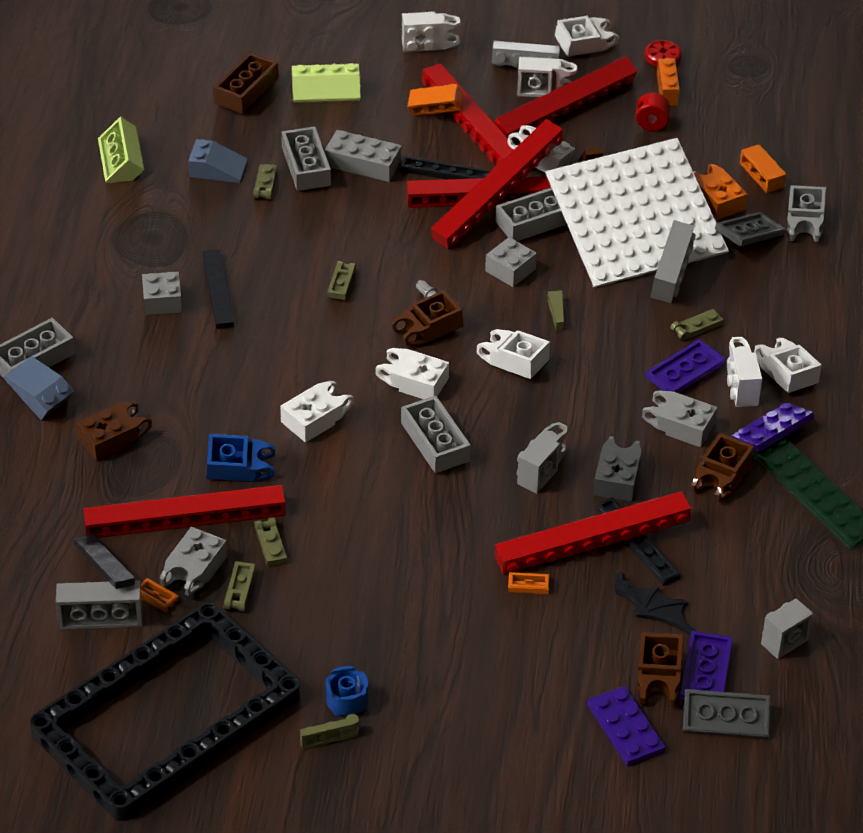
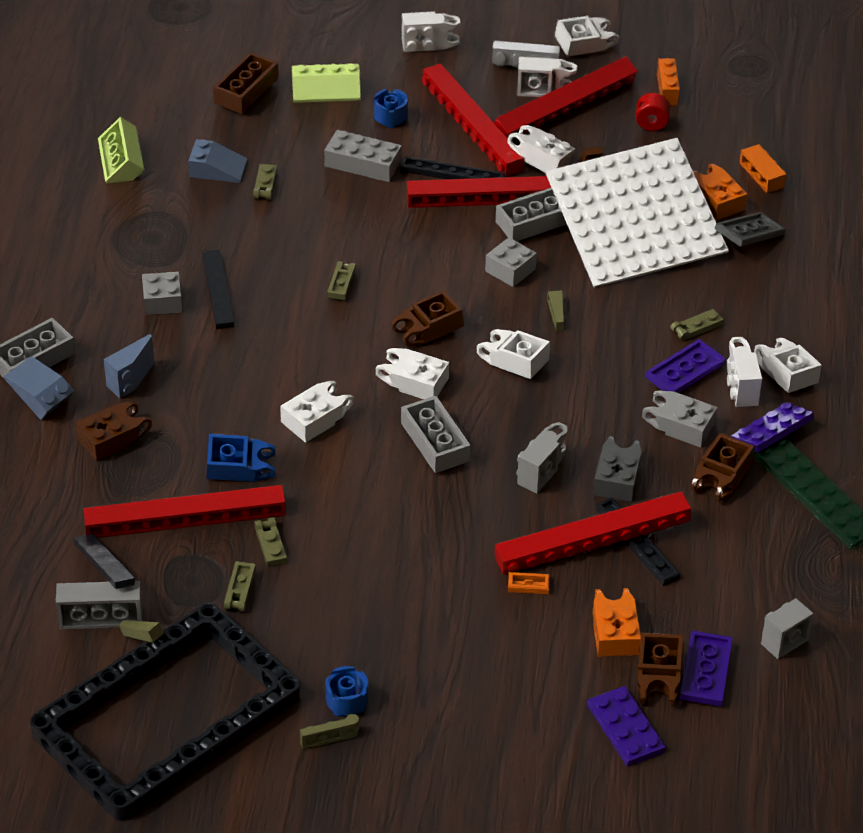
orange tile [141,578,179,613] -> none
light grey brick [160,527,227,596] -> none
light grey brick [281,127,331,191] -> none
orange brick [408,84,463,116] -> none
light grey axle [416,280,437,298] -> none
red brick [431,119,563,249] -> none
black animal [615,572,696,636] -> none
red wheel [645,40,681,67] -> none
light grey brick [650,220,696,303] -> none
dark grey tile [683,689,770,739] -> none
light grey brick [787,185,826,242] -> none
none -> sand blue slope [104,334,154,398]
none -> olive piece [119,620,164,643]
none -> blue brick [374,89,408,128]
none -> orange brick [593,588,641,657]

